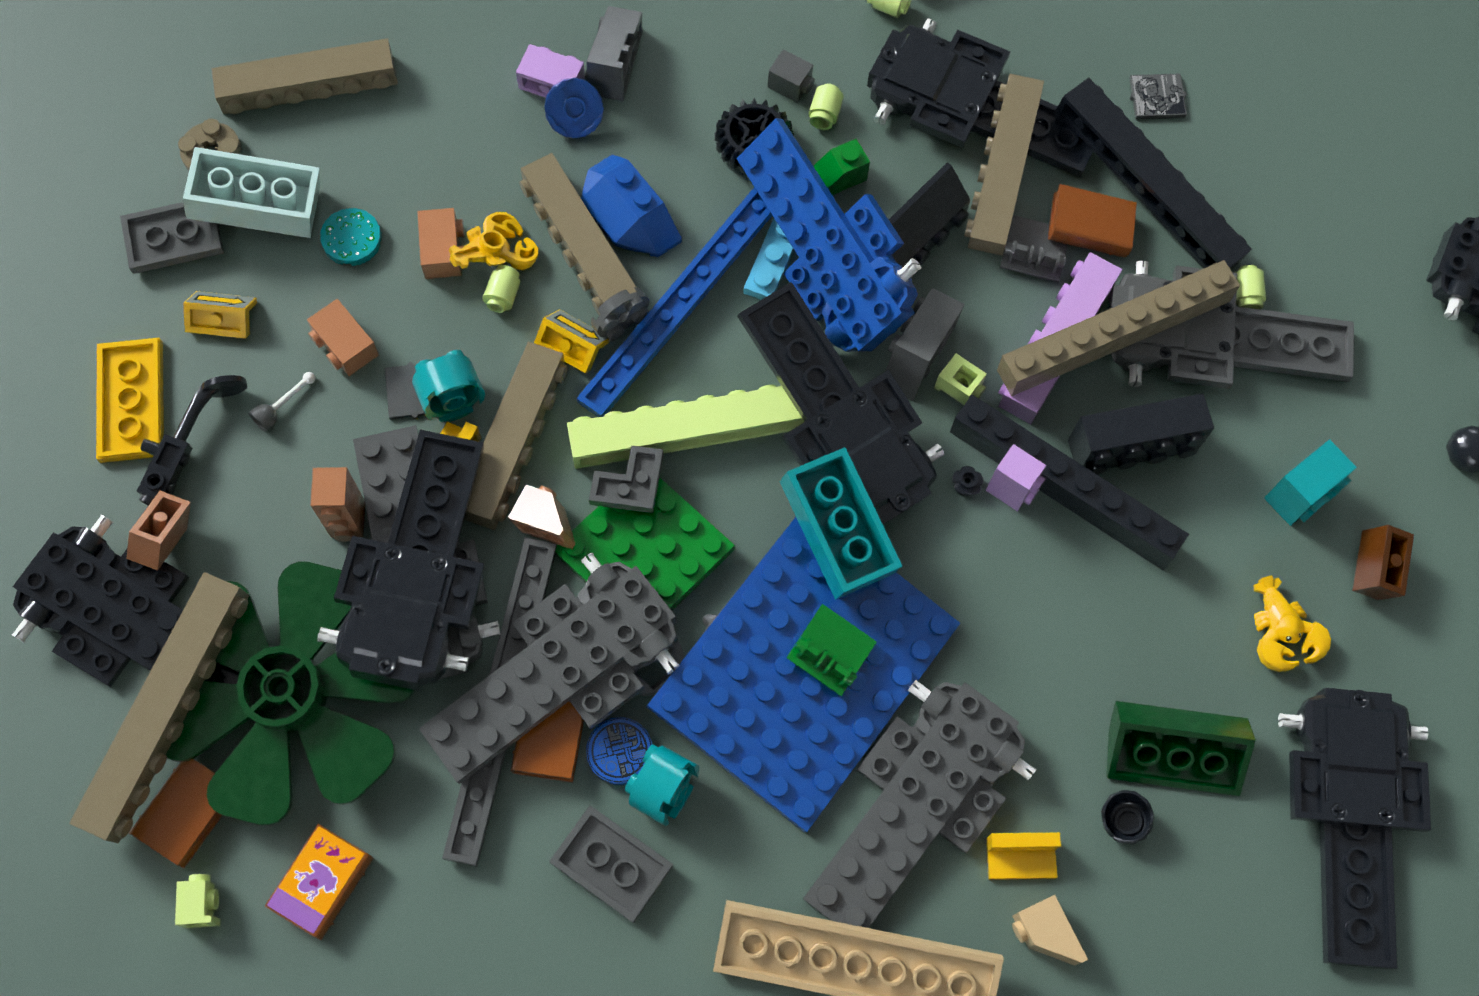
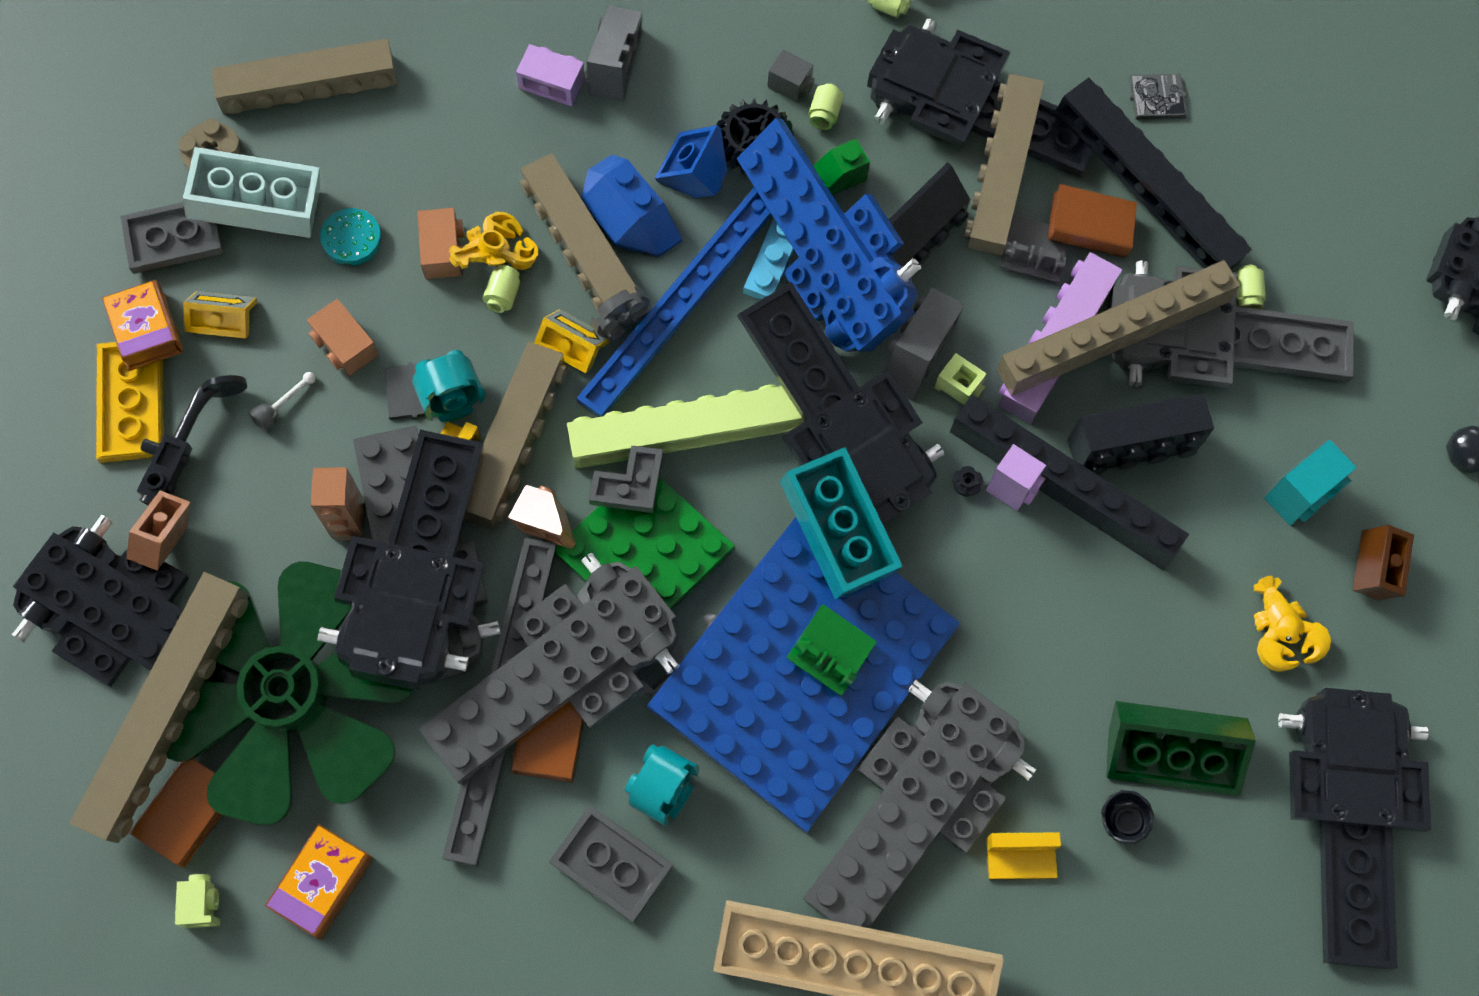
blue tile [544,77,604,138] -> none
tile [586,717,652,785] -> none
tan slope [1012,895,1088,965] -> none
none -> piece [101,280,183,372]
none -> blue slope [654,125,727,198]

